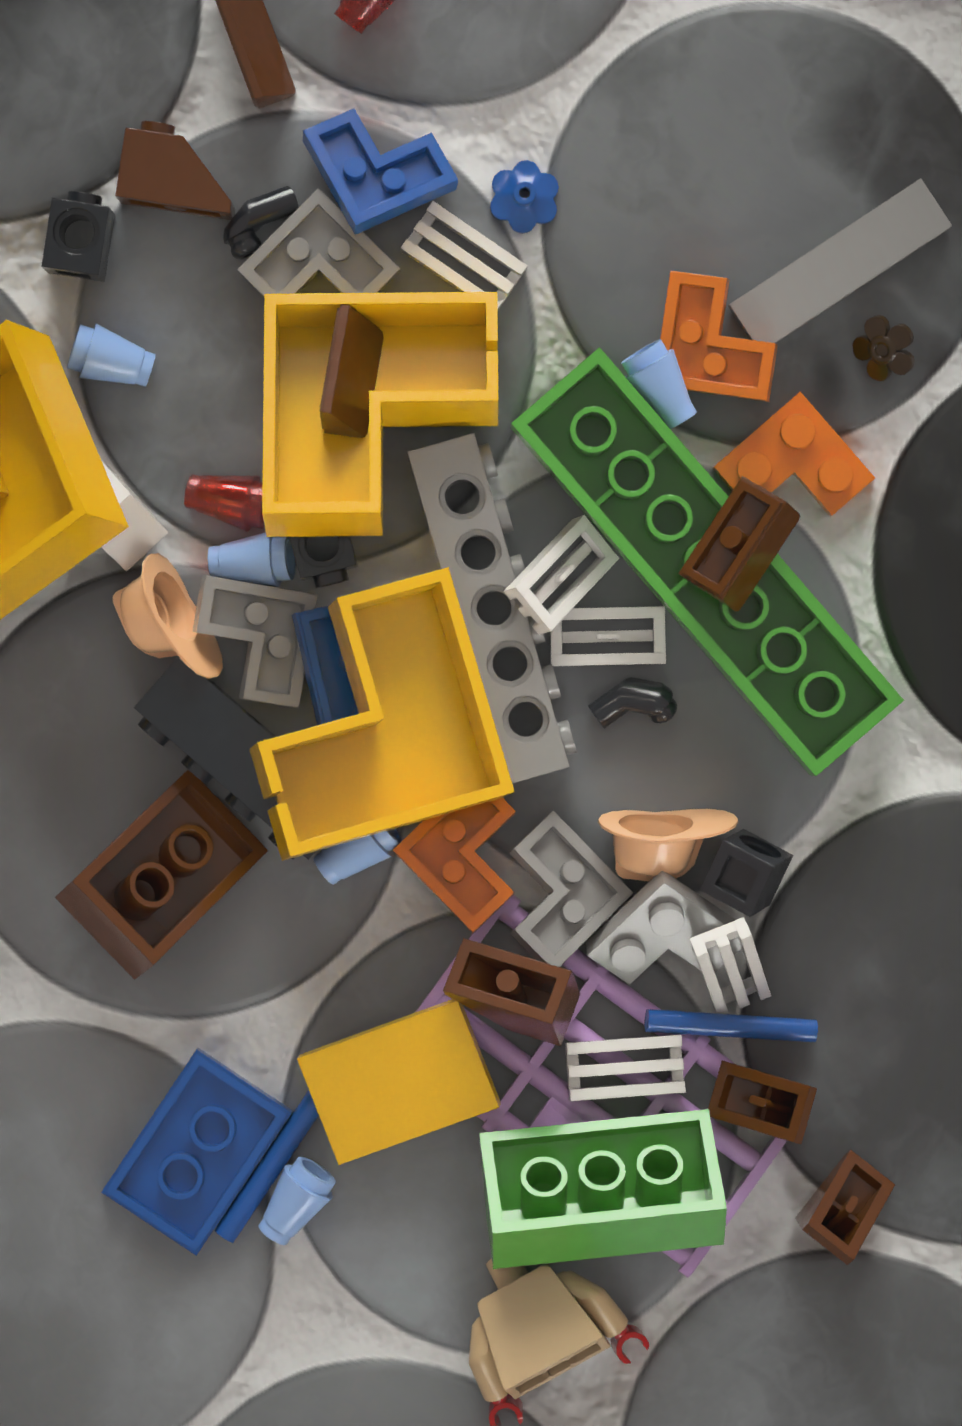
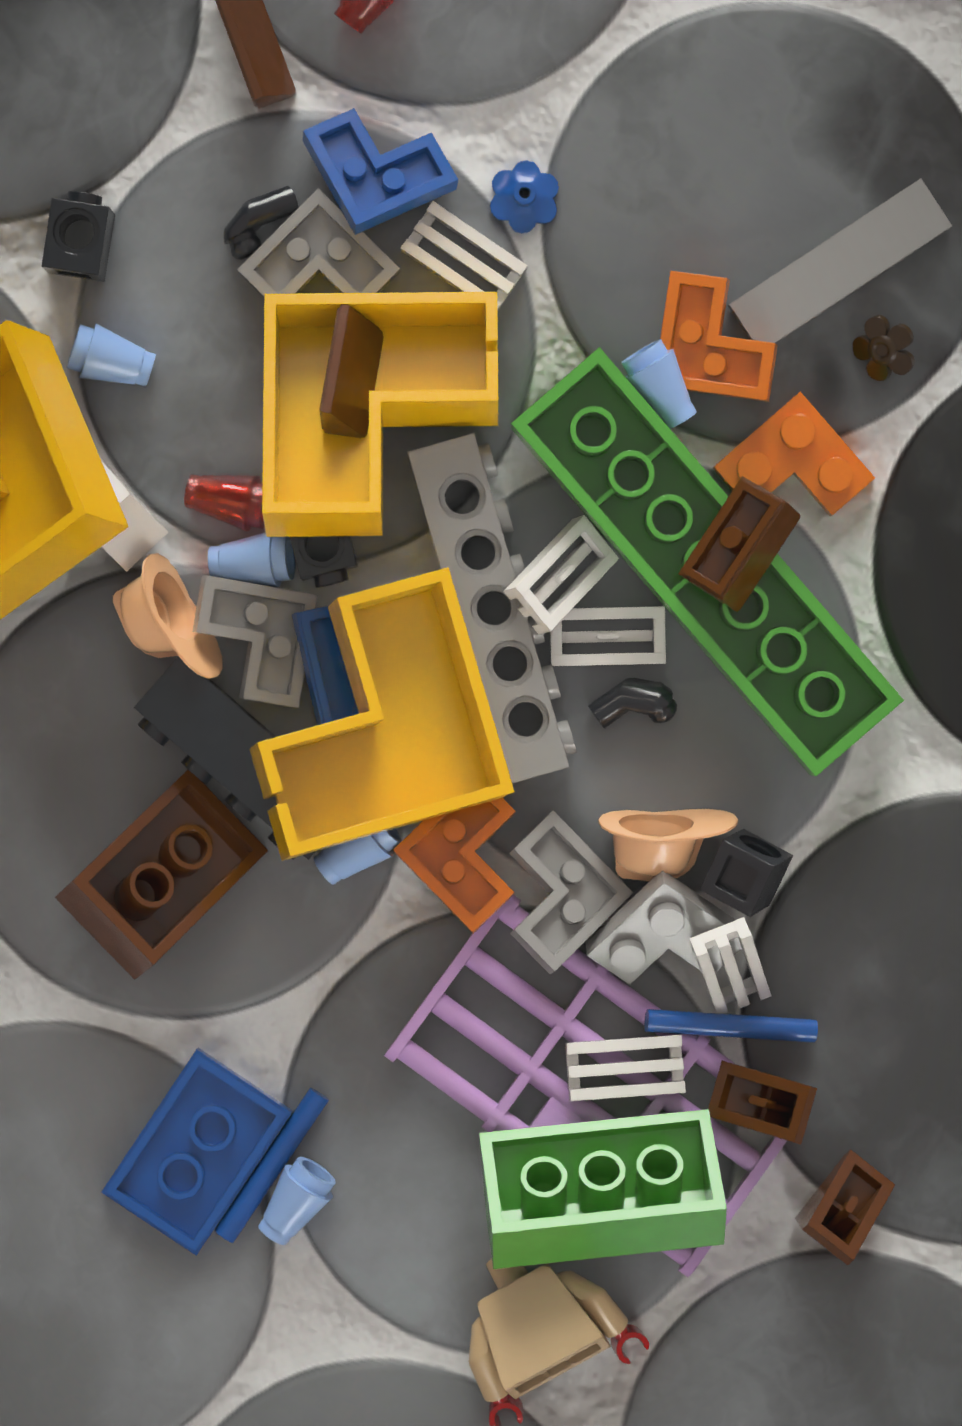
reddish brown slope [115,121,235,220] -> none
yellow tile [297,999,501,1165] -> none
reddish brown slope [443,938,580,1046] -> none

